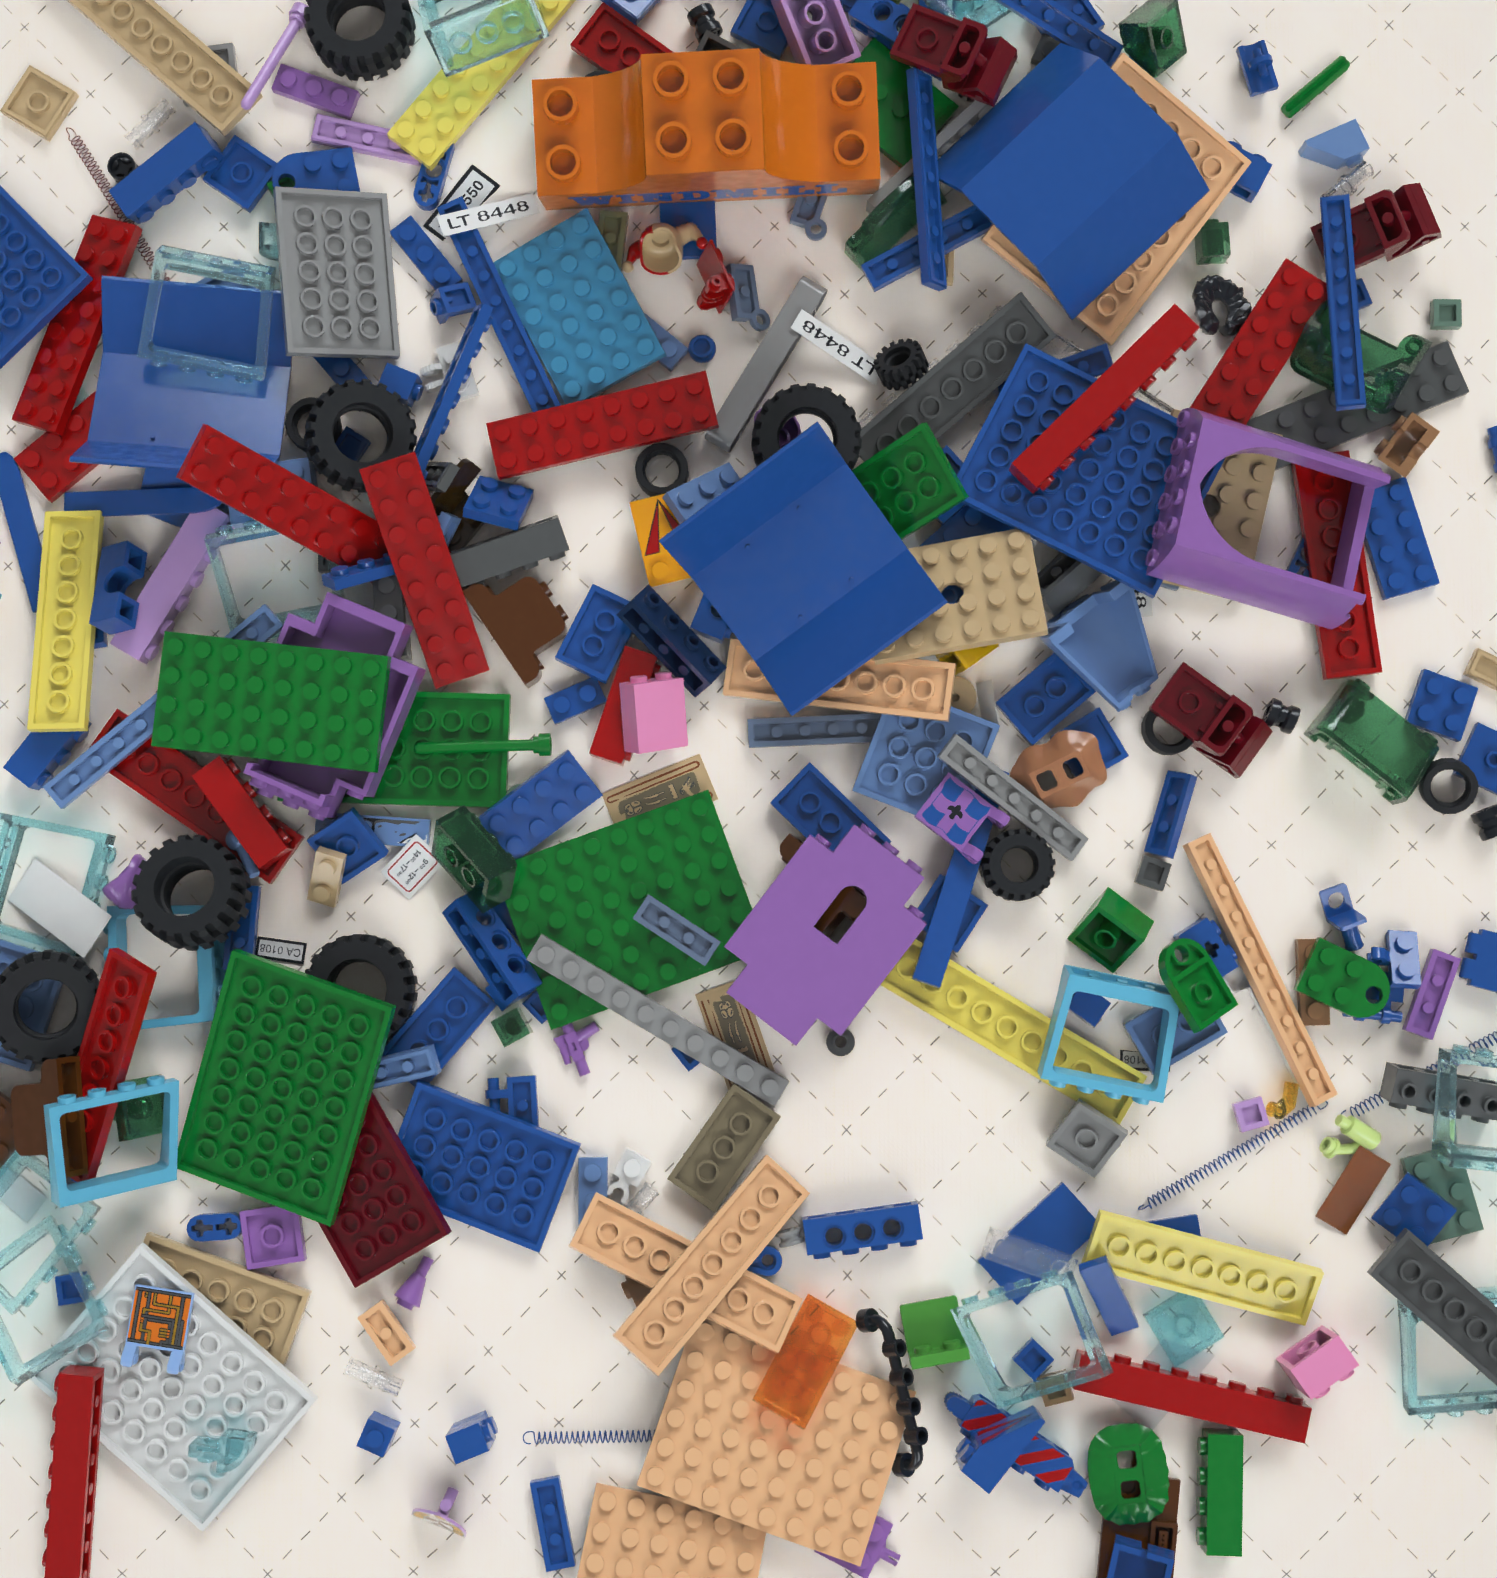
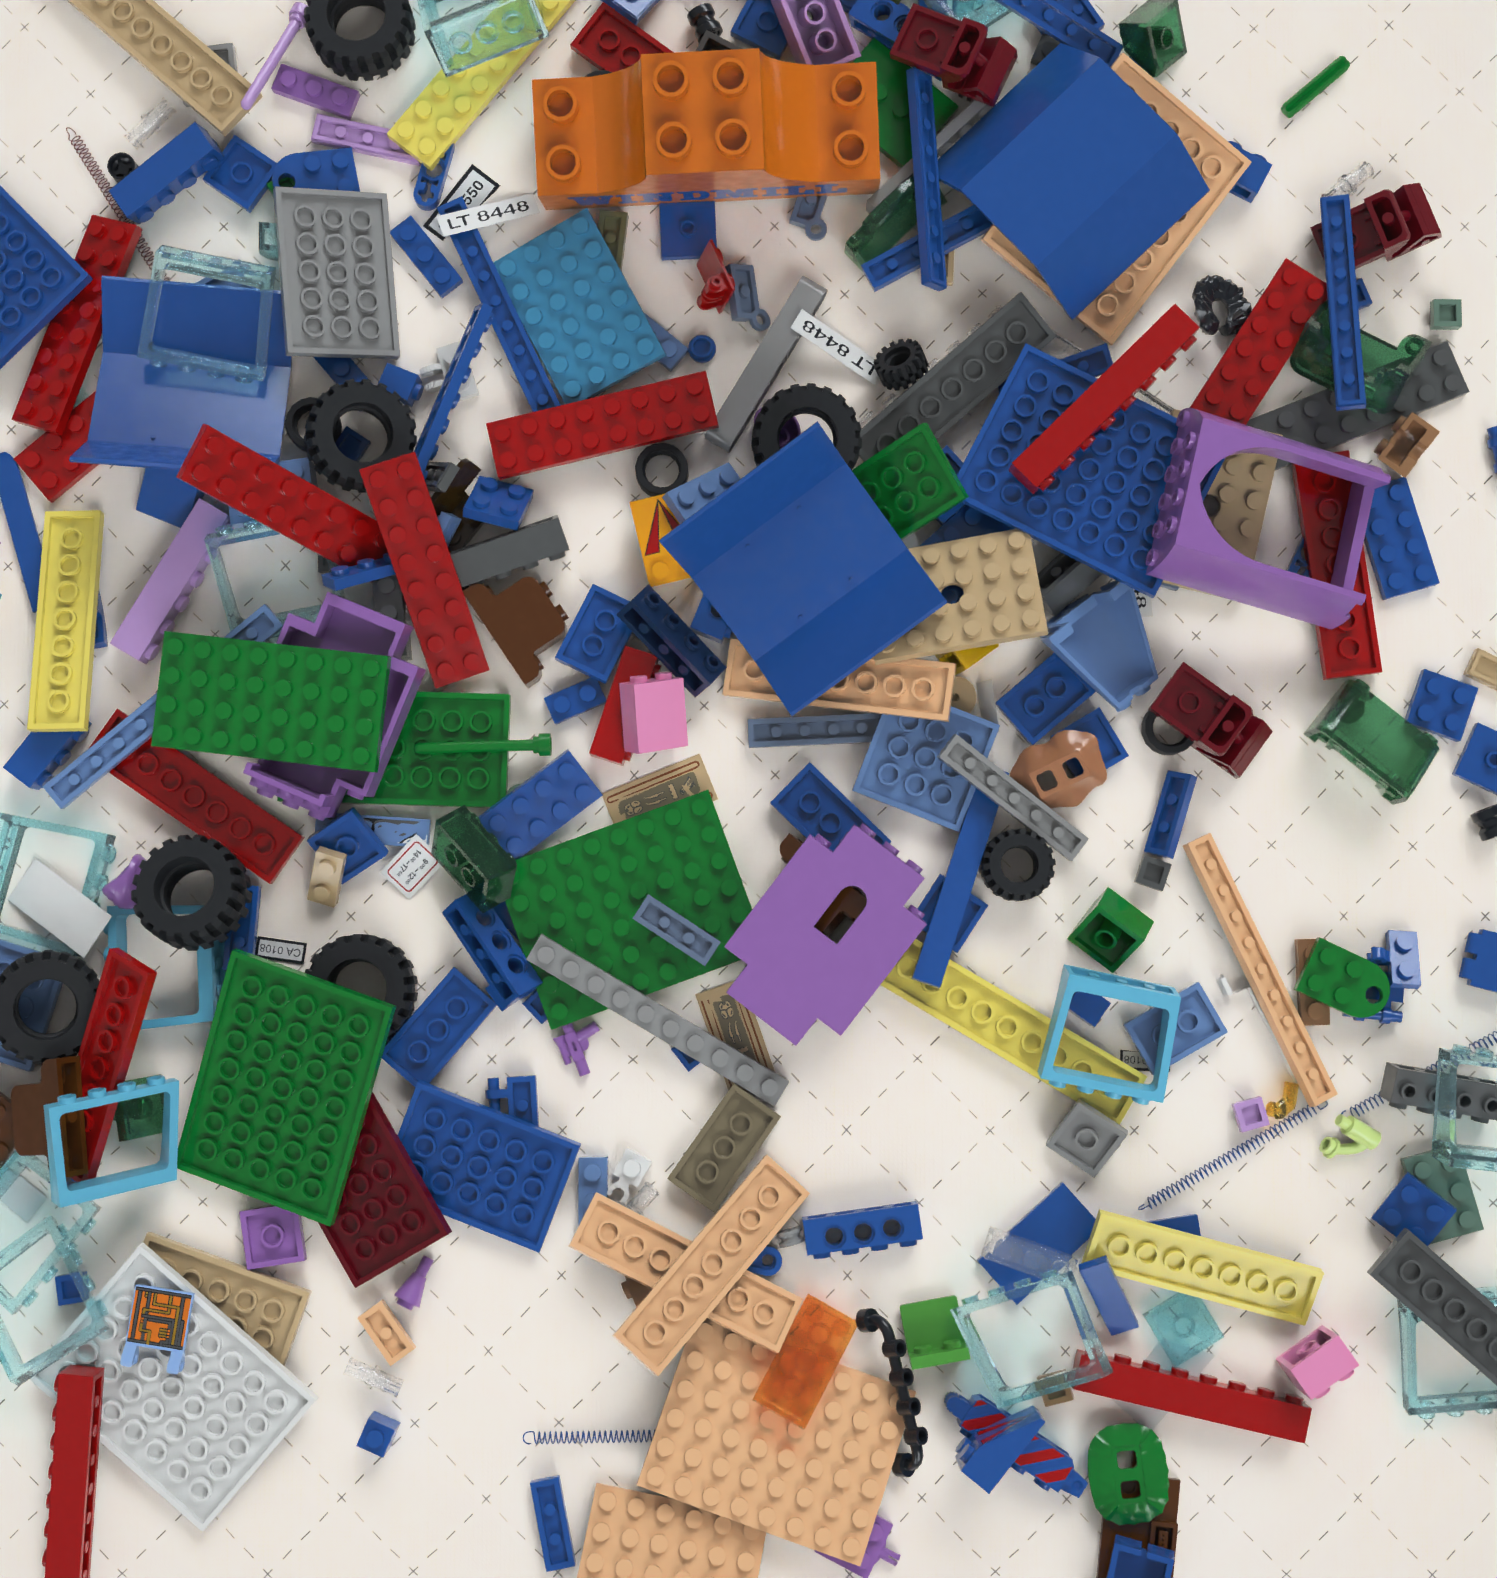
tan tile [0,65,79,142] -> none
blue piece [64,487,222,517] -> none
blue arch [89,540,148,635] -> none
blue beam [186,1212,242,1242] -> none
clear light blue brick [188,1428,257,1473] -> none
red brick [192,755,293,870] -> none
medium blue bar [225,830,260,878] -> none
medium blue tile [373,1044,442,1089] -> none
shield [411,1487,467,1538] -> none
blue bracket [430,282,477,324] -> none
blue brick [445,1410,498,1464] -> none
clear green brick [491,1007,533,1048] -> none
tan piece [621,222,708,275] -> none
dark grey plate [826,1029,855,1056] -> none
medium lavender flag [914,772,1010,864] -> none
blue plate [1012,1337,1054,1381] -> none
green plate [1158,938,1239,1033] -> none
blue brick [1172,917,1239,977] -> none
clear green brick [1194,219,1231,265] -> none
green brick [1196,1428,1244,1557] -> none
blue hips [1236,40,1279,97] -> none
black wheel [1262,698,1301,735] -> none
medium blue slope [1298,118,1370,170] -> none
dark orange sticker [1315,1146,1391,1235] -> none
blue bracket [1319,883,1367,951] -> none
medium lavender plate [1402,949,1461,1040] -> none
black tyre [1418,758,1478,814] -> none

